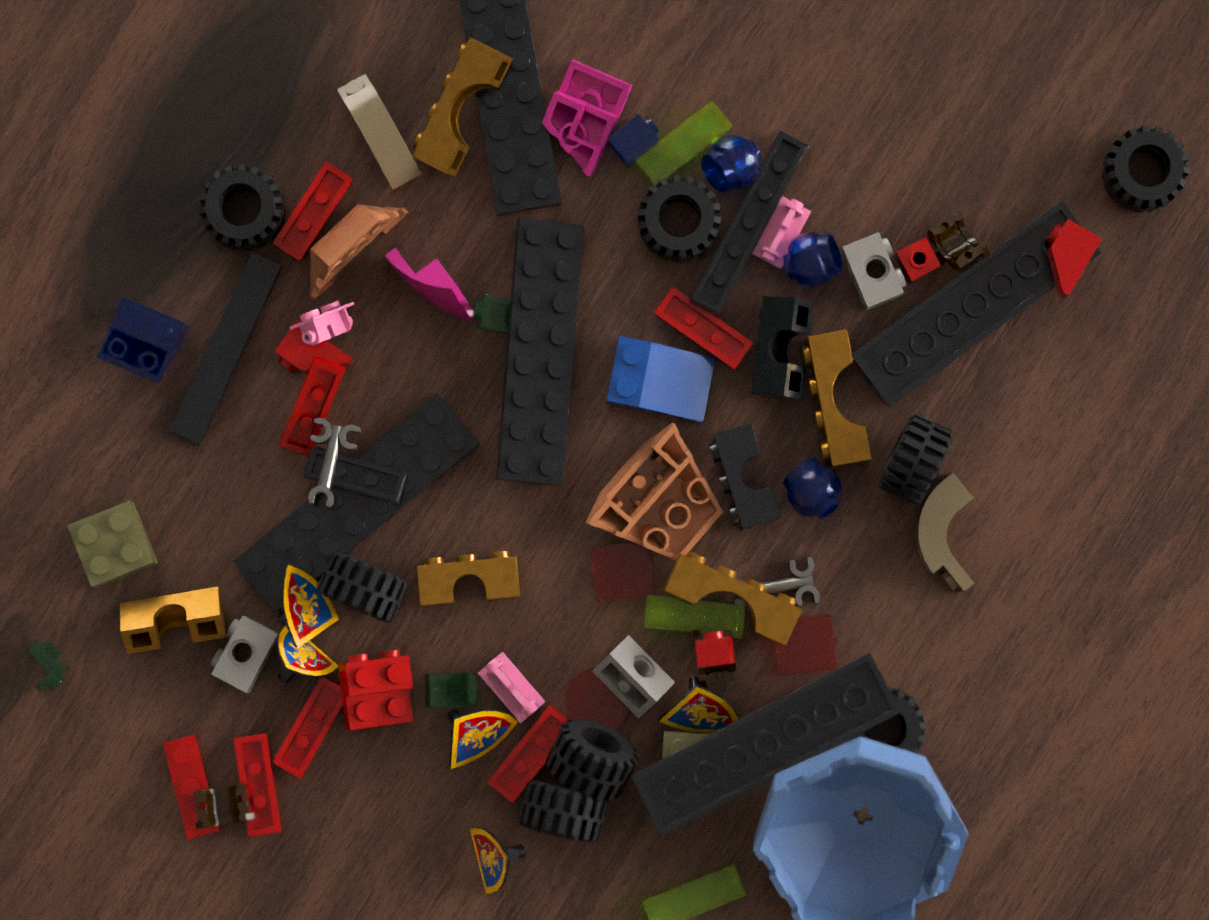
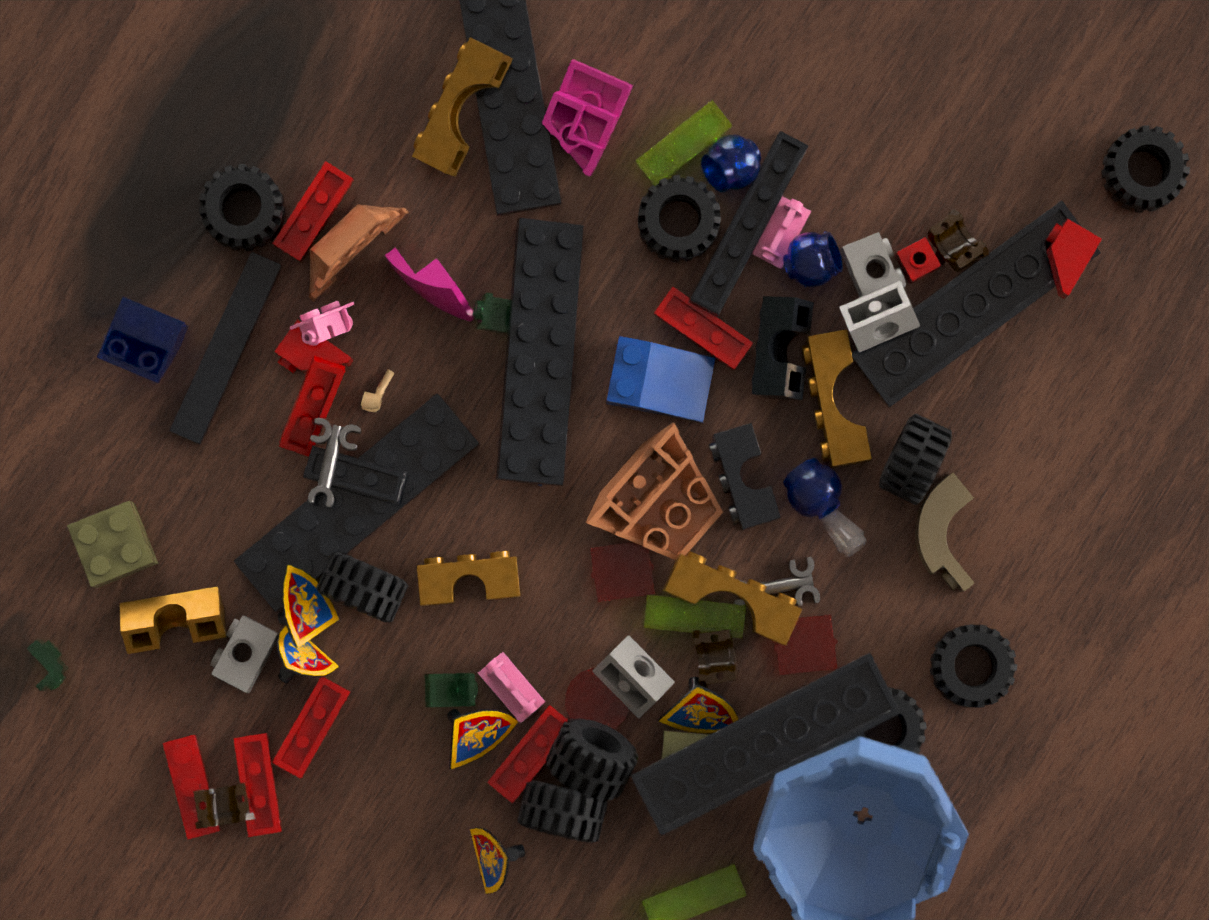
dark tan arch [337,74,421,190] -> none
red plate [338,650,413,730] -> none
clear blue brick [608,114,660,169] -> none
red plate [695,631,736,668] -> none
none -> tan hand [361,369,395,412]
none -> clear cone [820,508,867,558]
none -> light grey brick [839,280,920,353]
none -> black tyre [930,624,1017,708]

